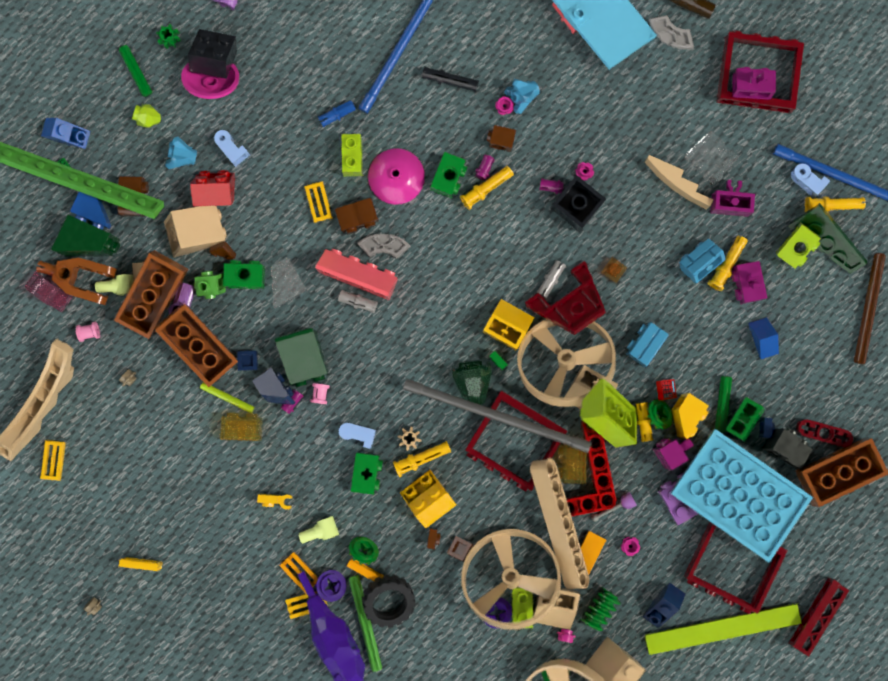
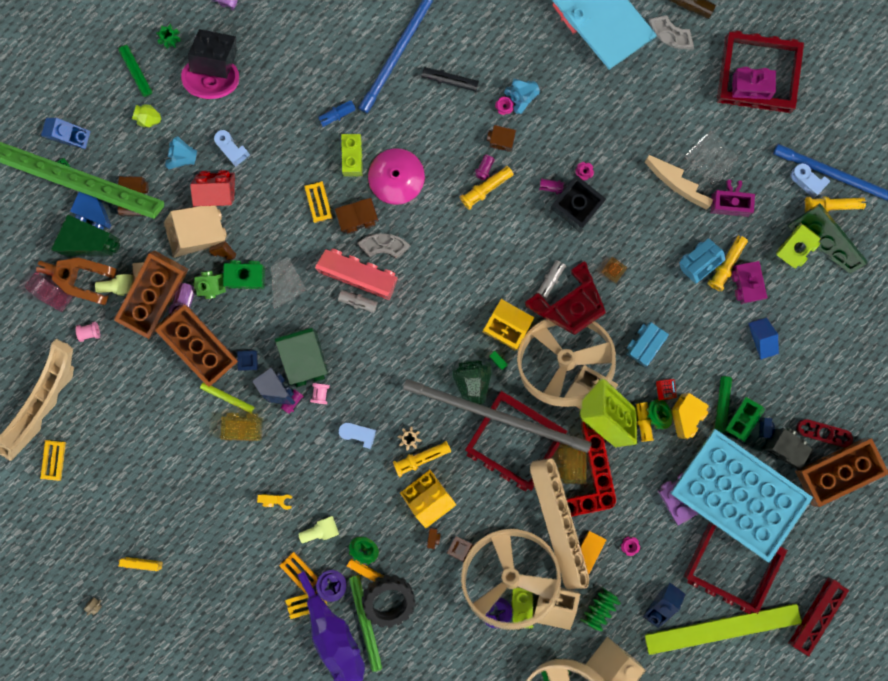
dark tan plate [119,369,137,387] -> none
green brick [351,453,383,495] -> none
green brick [430,152,468,198] -> none
dark pink plate [557,628,576,643] -> none
hinge [591,492,637,522] -> none
magenta brick [653,438,694,470] -> none
reddish brown axle [854,253,886,364] -> none

